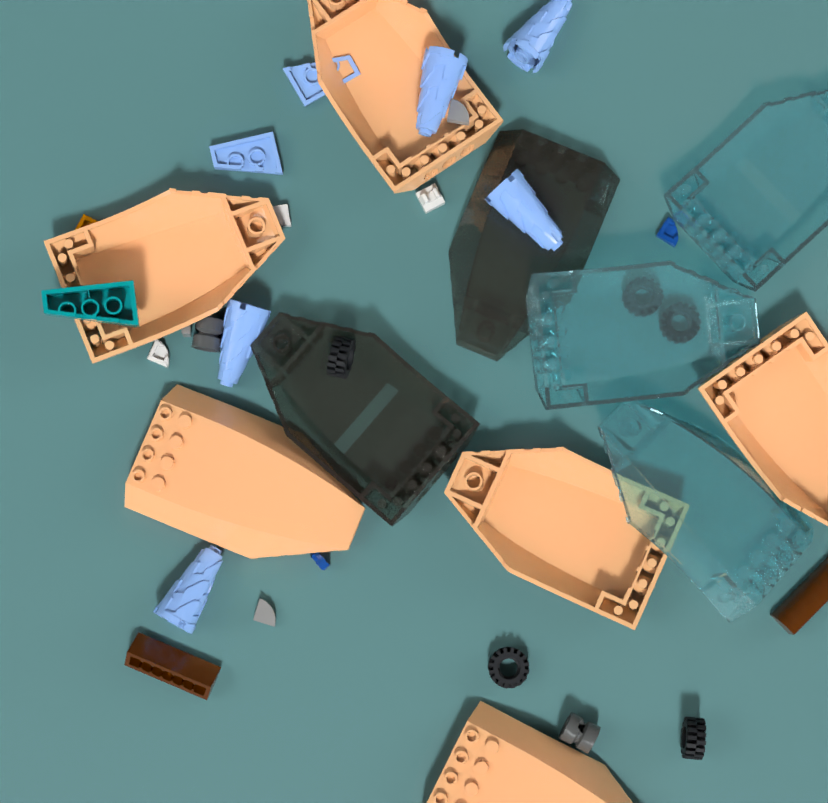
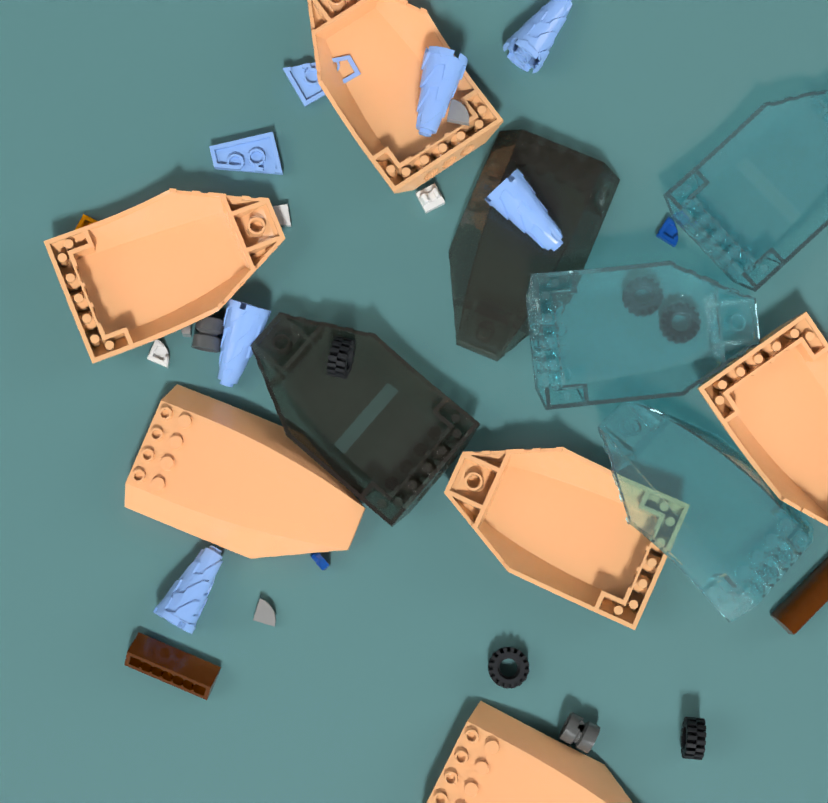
teal wedge [41,280,140,327] -> none

